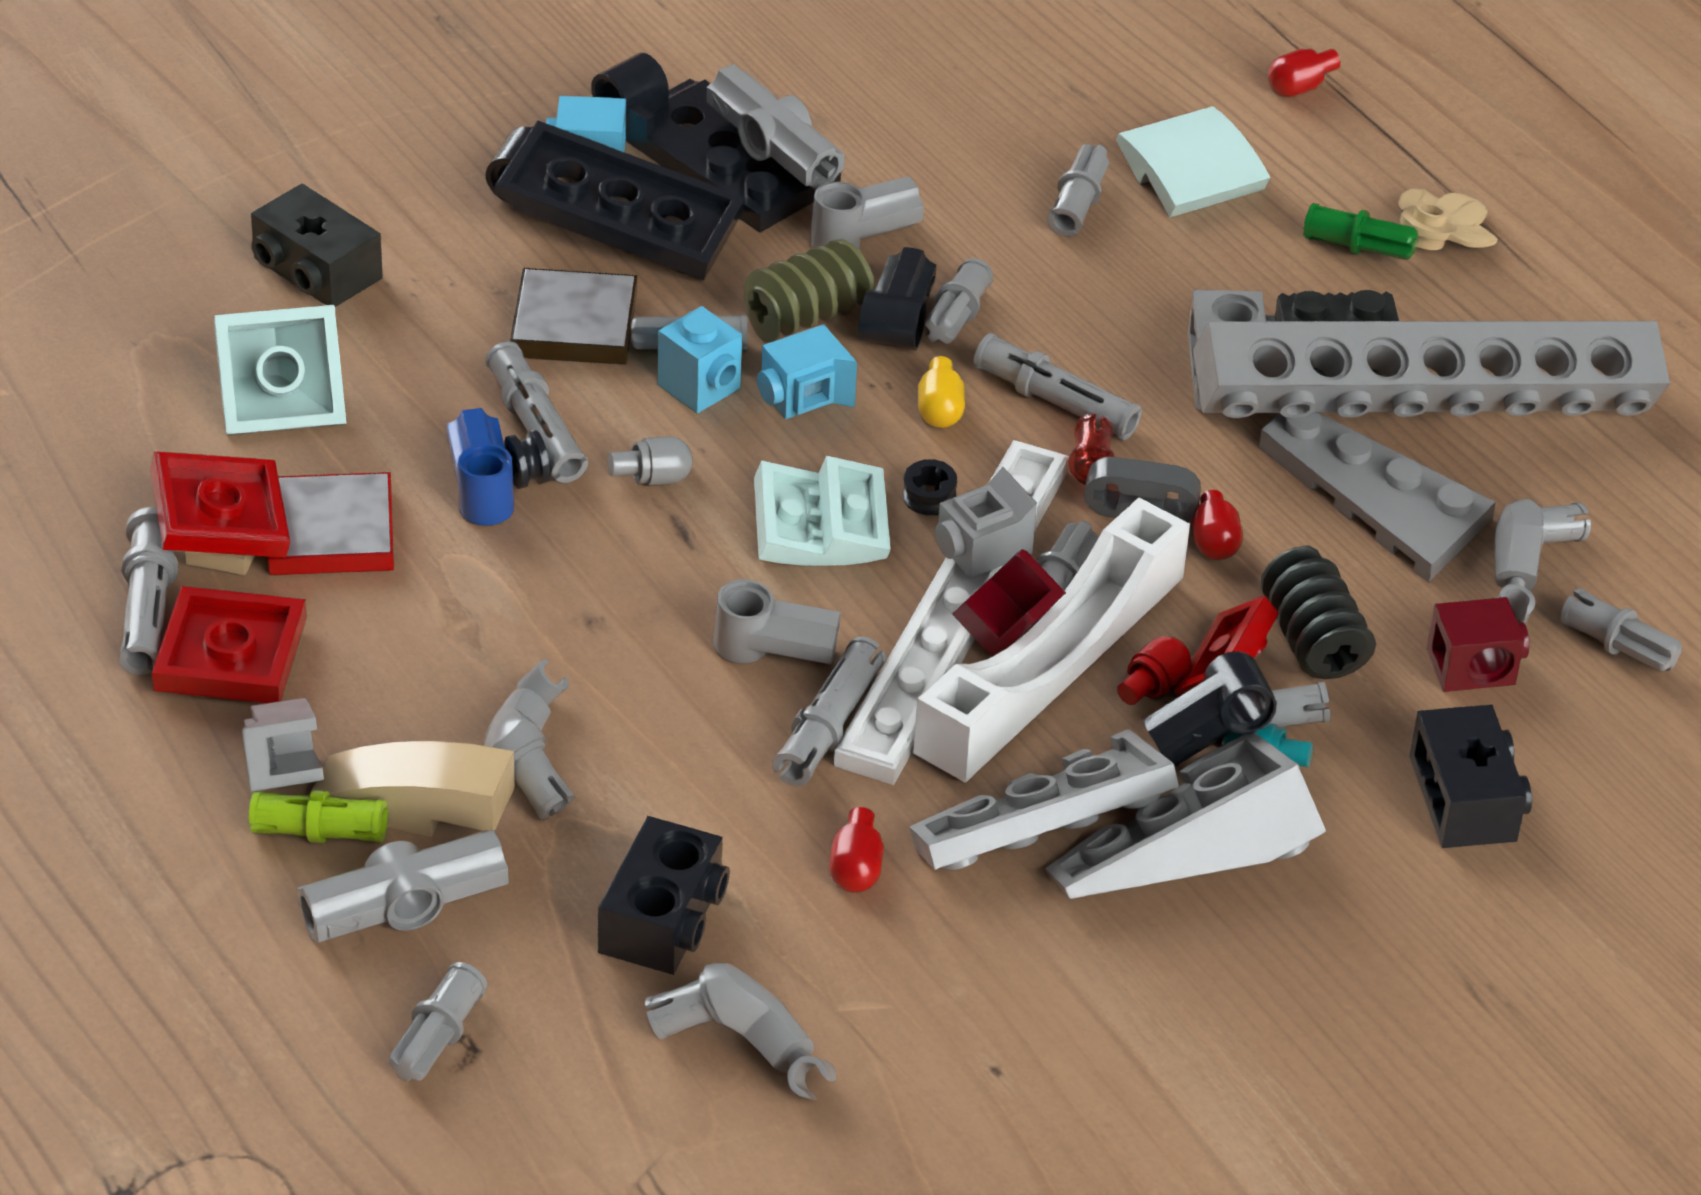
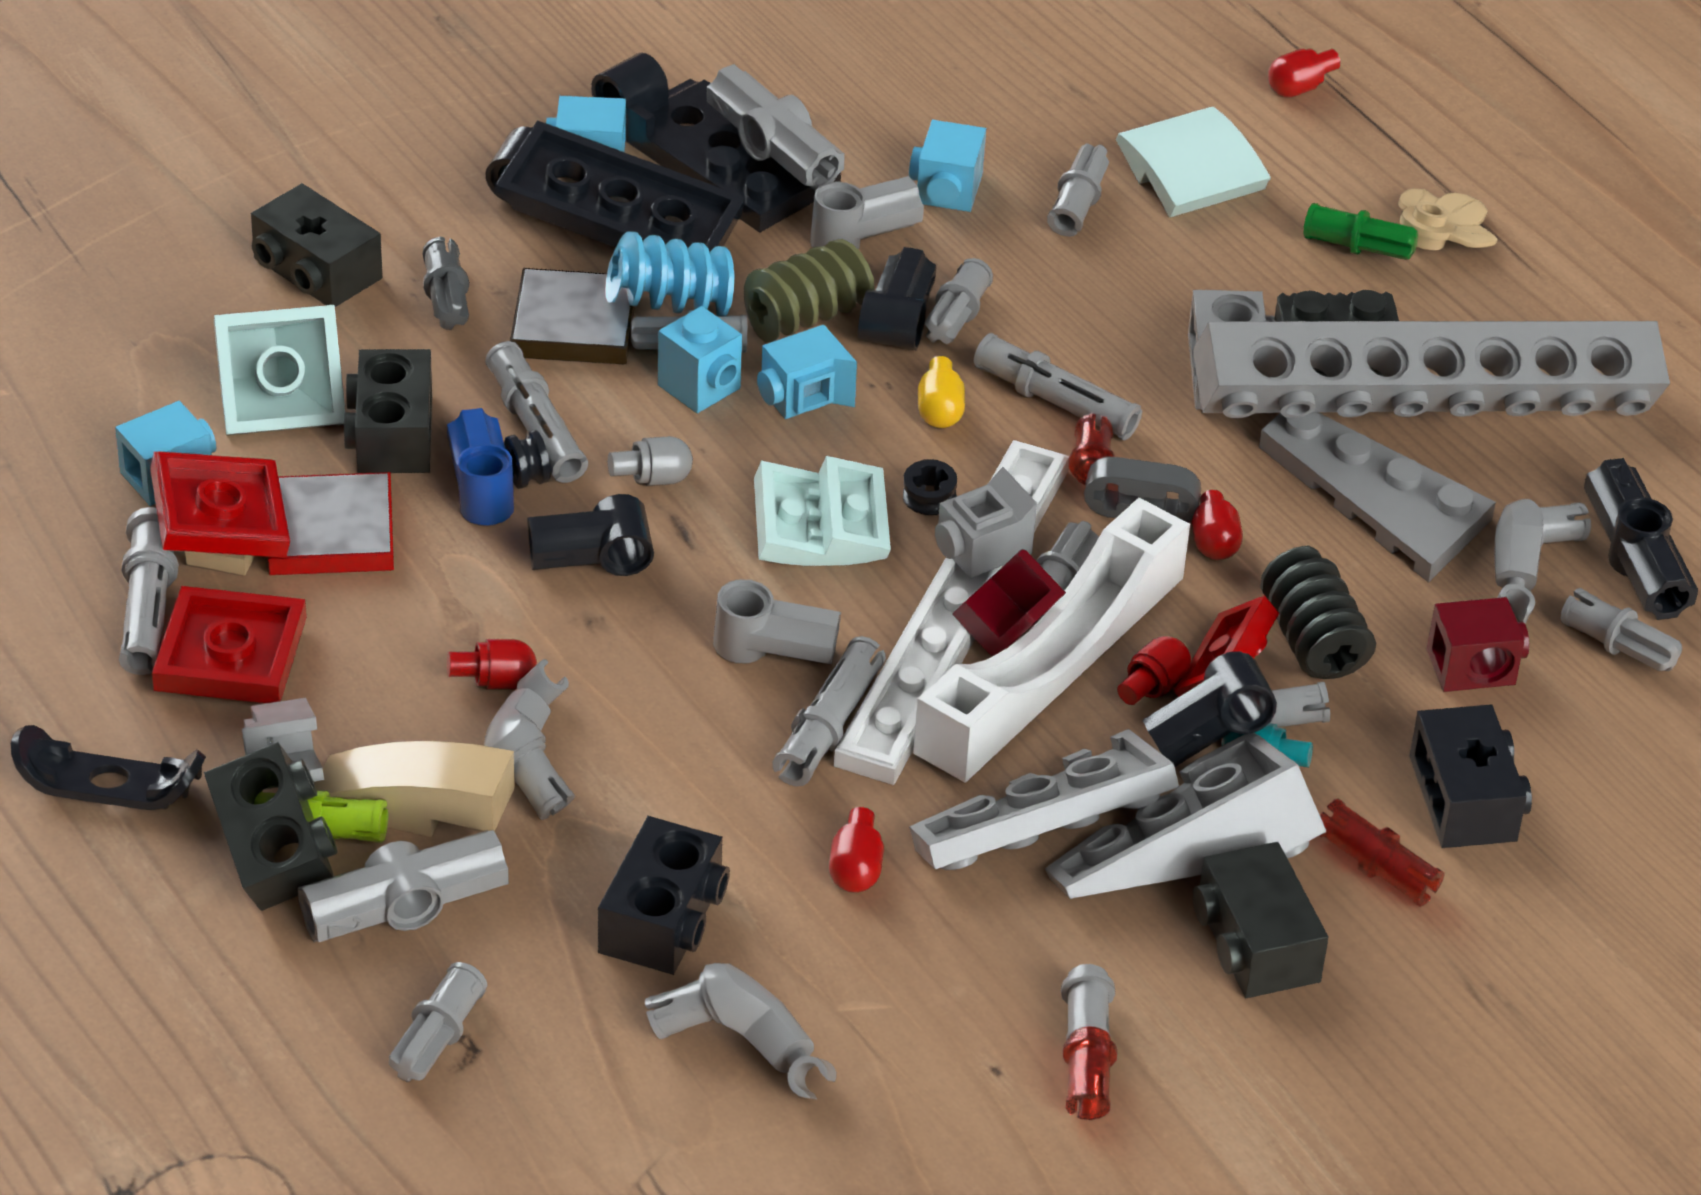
none -> black piece [10,725,206,810]
none -> medium azure brick [115,400,217,506]
none -> pearl dark grey brick [203,742,338,911]
none -> pearl dark grey brick [344,349,433,473]
none -> dark grey axle [422,237,470,330]
none -> red cylinder [447,639,537,690]
none -> black piece [527,494,654,576]
none -> medium azure piece [606,232,735,316]
none -> medium azure brick [909,120,986,212]
none -> light grey pin [1061,964,1115,1055]
none -> clear red pin [1062,1026,1118,1120]
none -> pearl dark grey brick [1193,842,1329,999]
none -> clear red pin [1319,798,1445,907]
none -> black piece [1584,458,1698,620]

